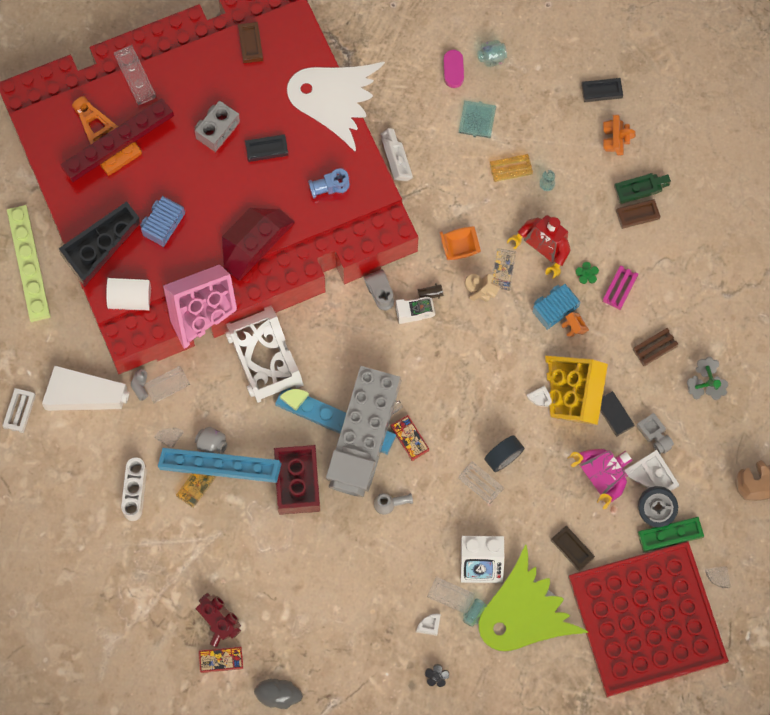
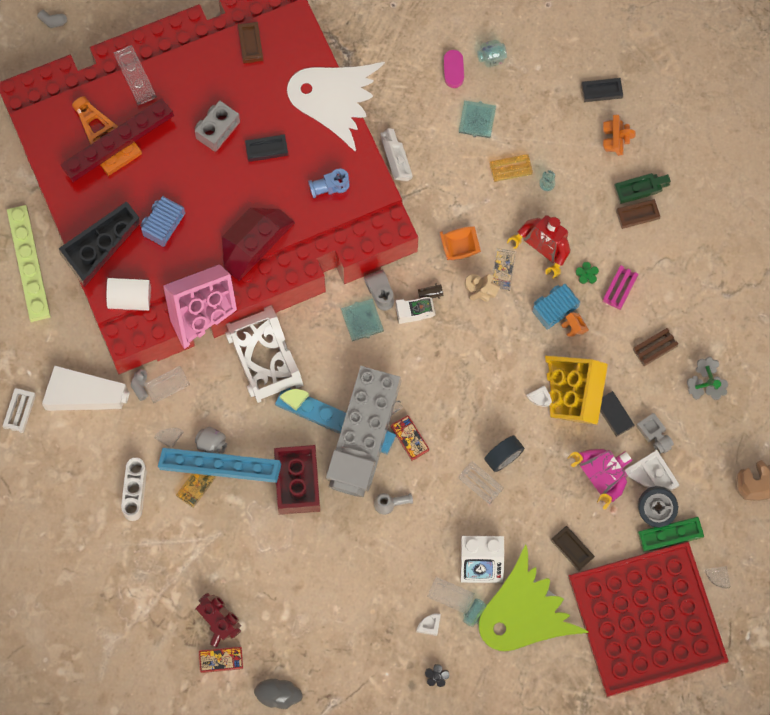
none -> light grey arm [37,10,67,28]
none -> clear light blue piece [341,299,384,342]

